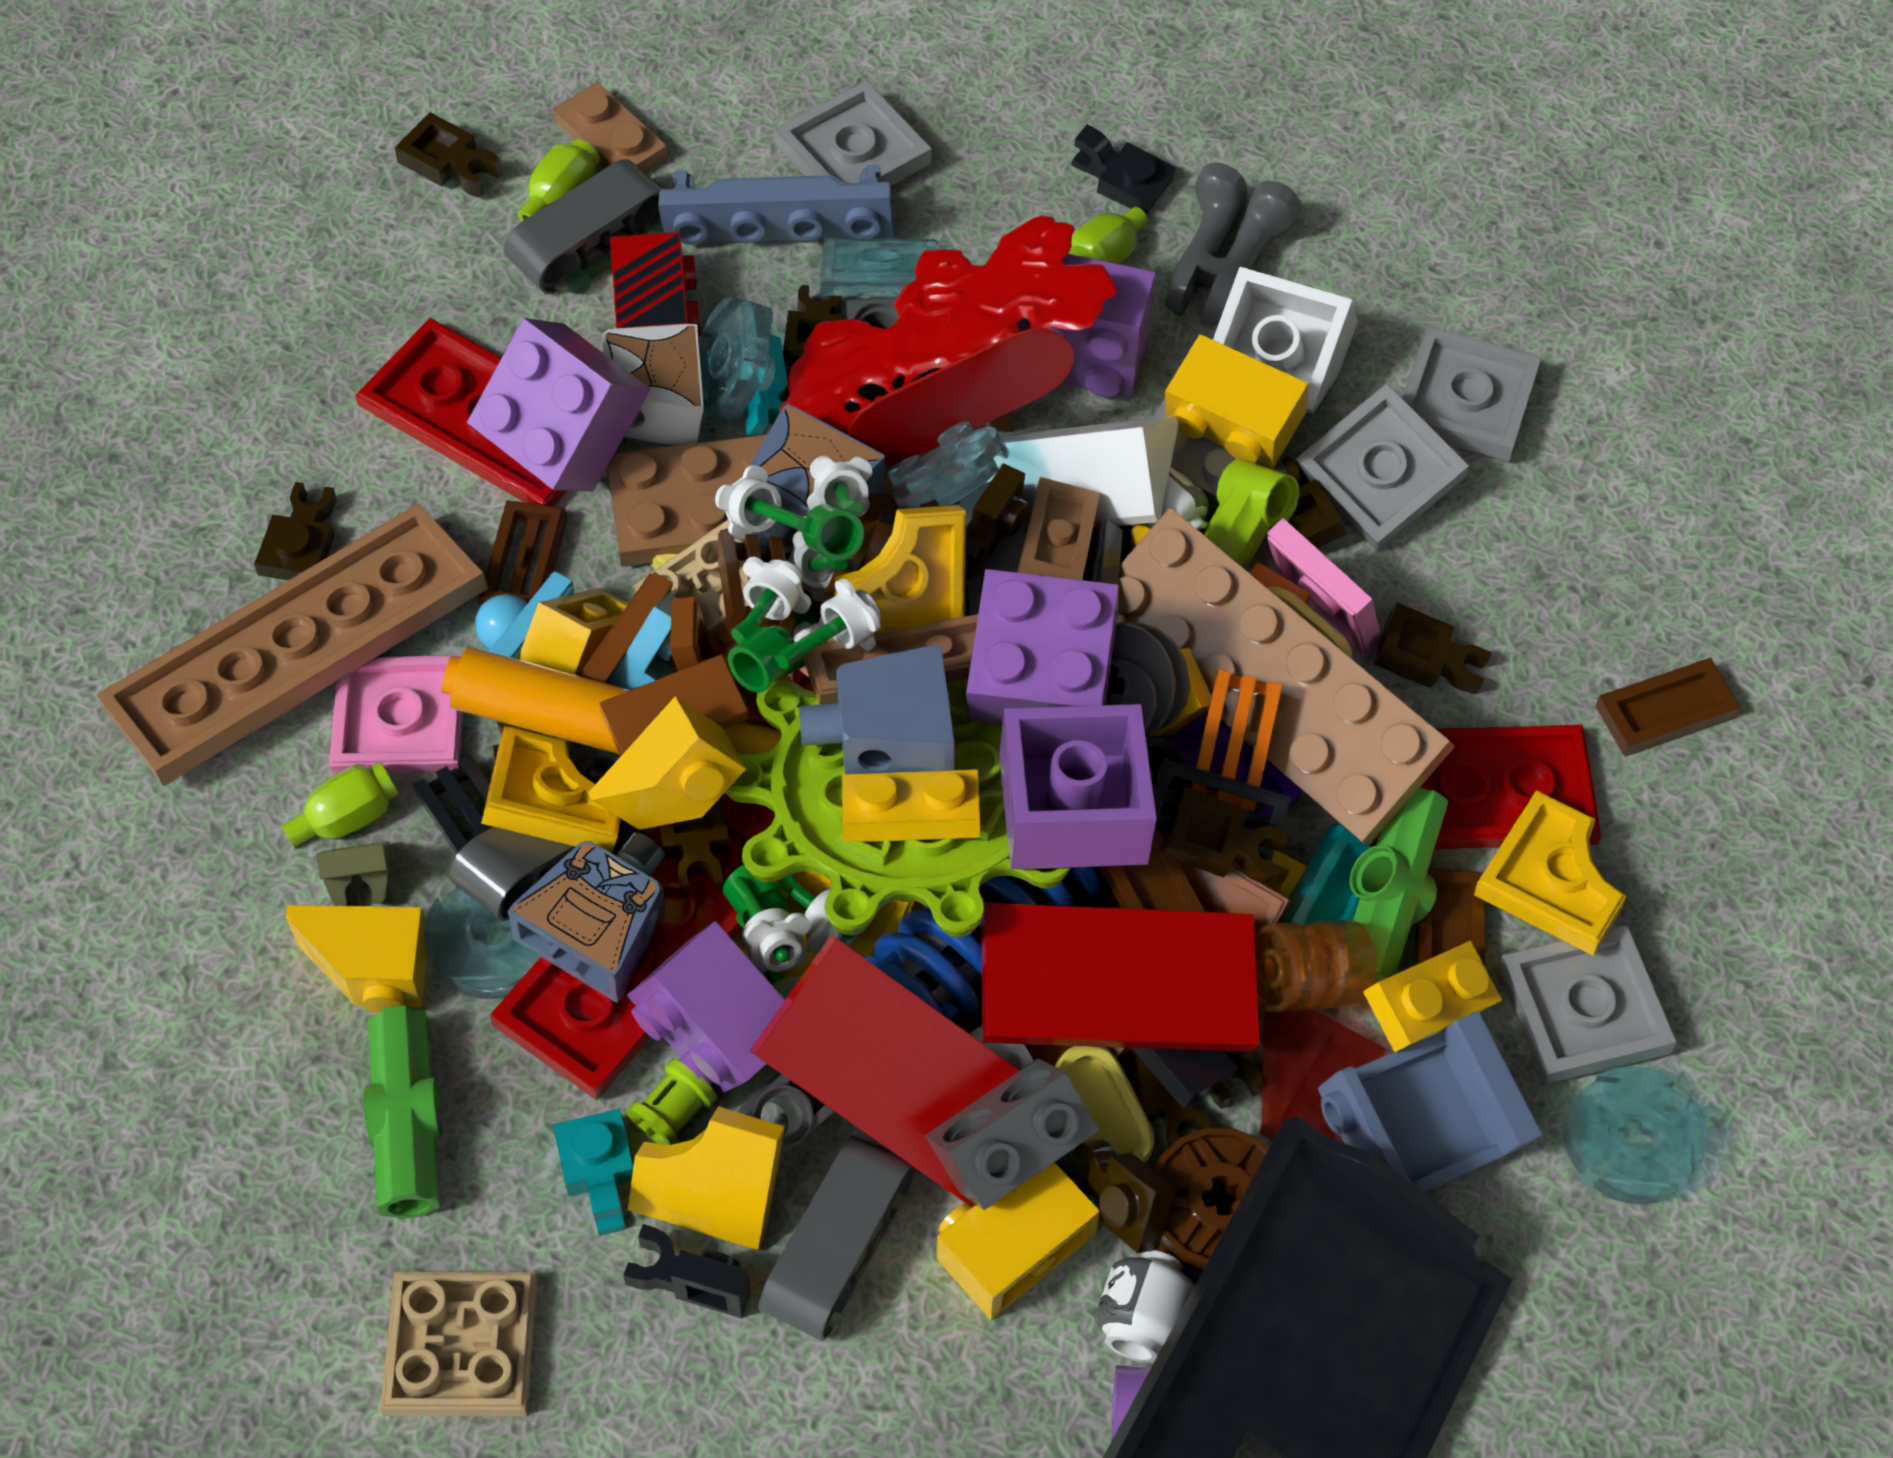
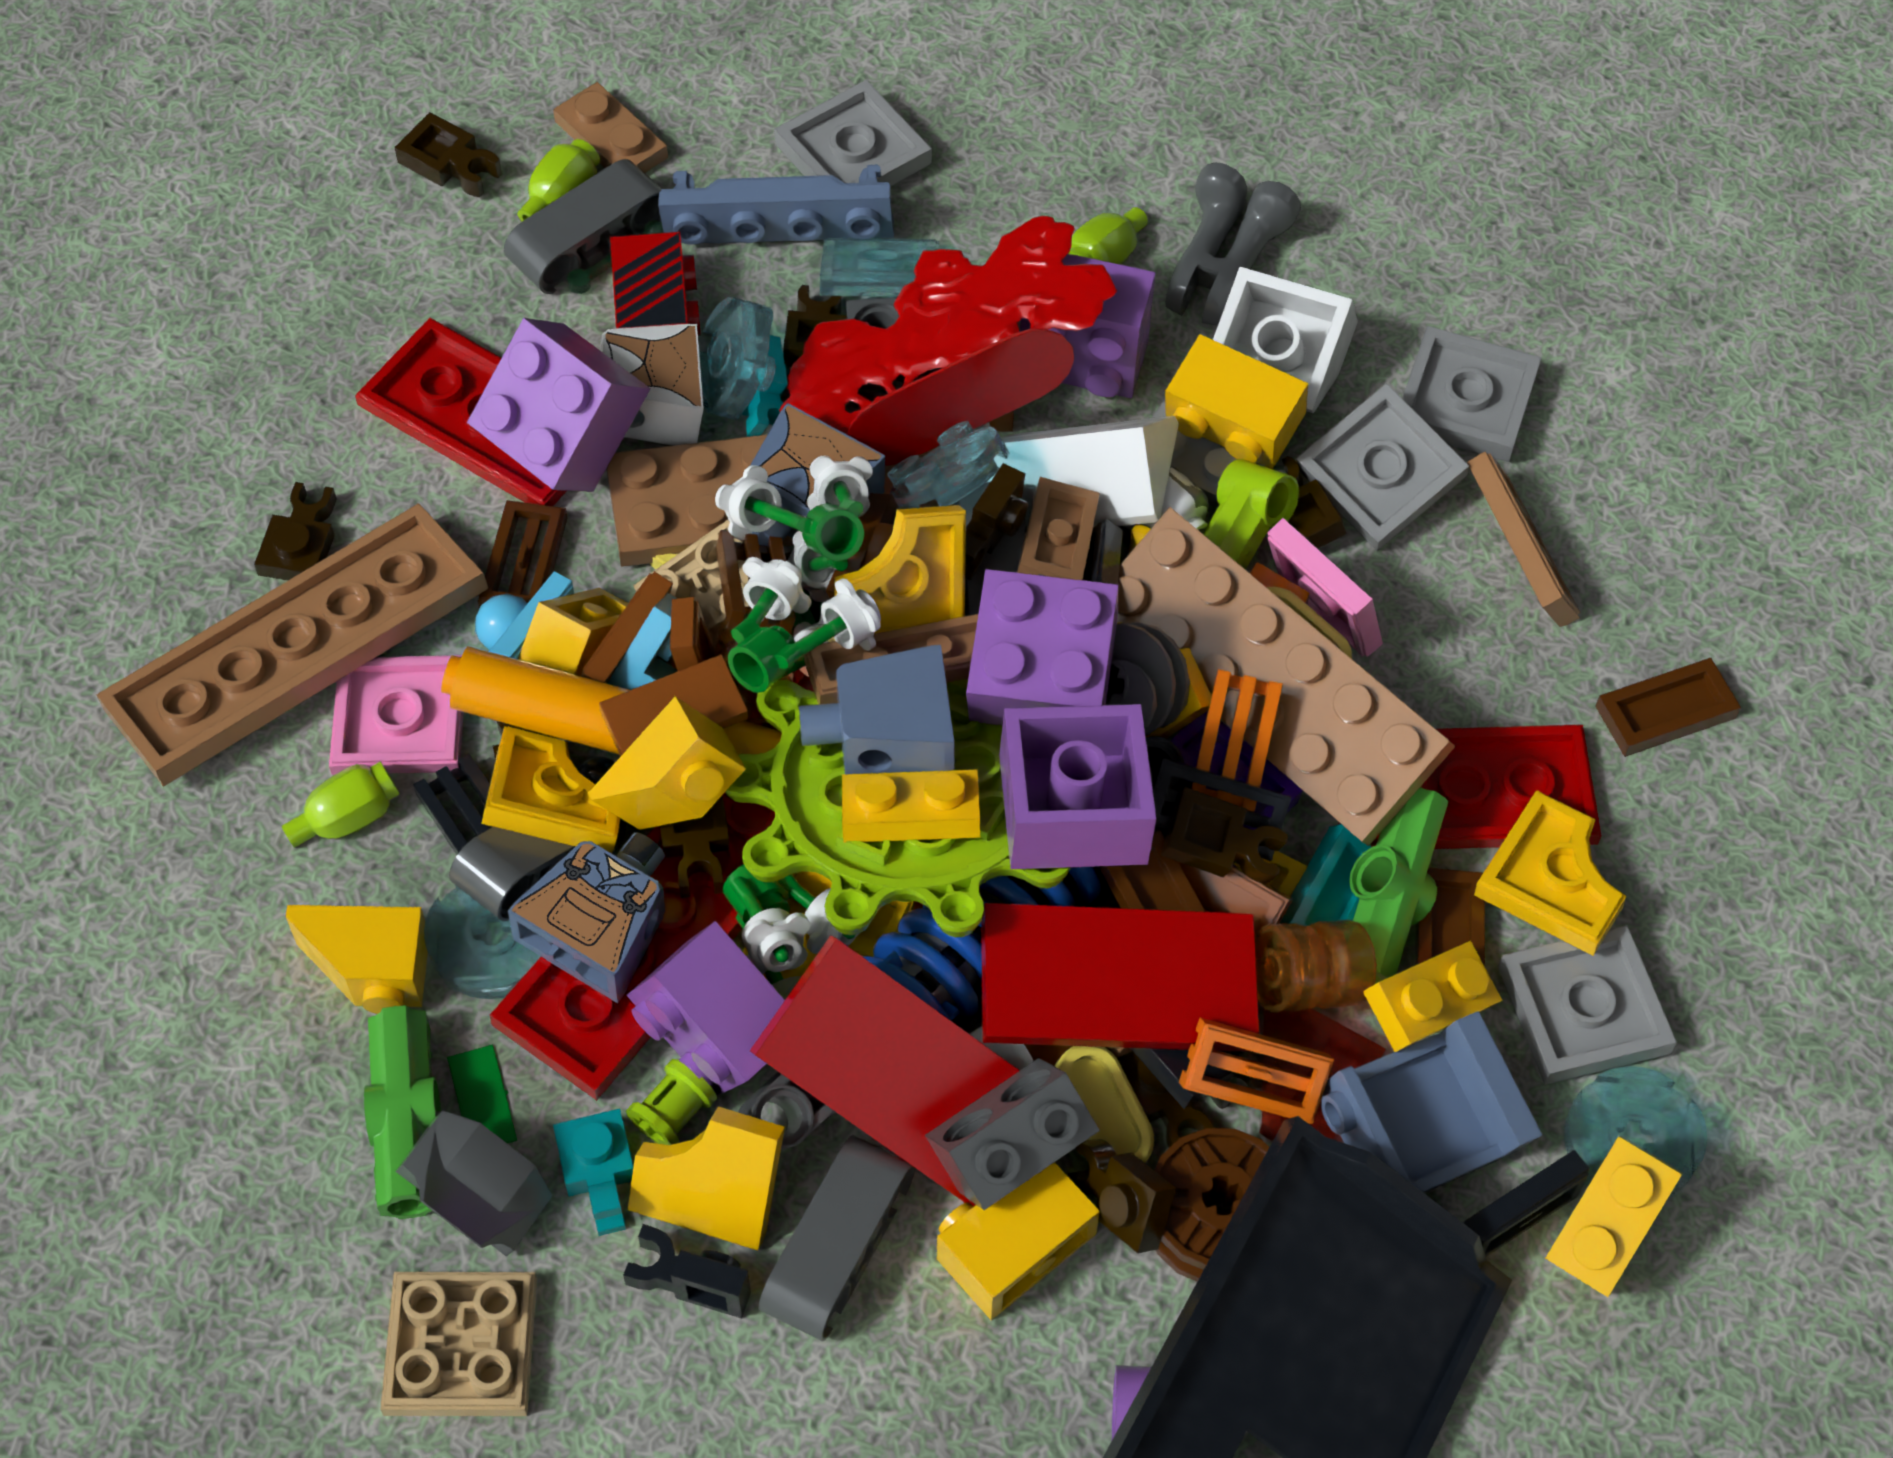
olive tile [316,841,392,906] -> none
black plate [1071,124,1176,215] -> none
white head [1095,1250,1195,1363] -> none
dark brown plate [1373,602,1492,694] -> none
none -> dark grey slope [395,1111,553,1257]
none -> green window [447,1044,518,1144]
none -> orange tile [1179,1017,1334,1124]
none -> black tile [1463,1150,1590,1257]
none -> medium nougat tile [1467,451,1581,627]
none -> yellow brick [1545,1136,1683,1297]

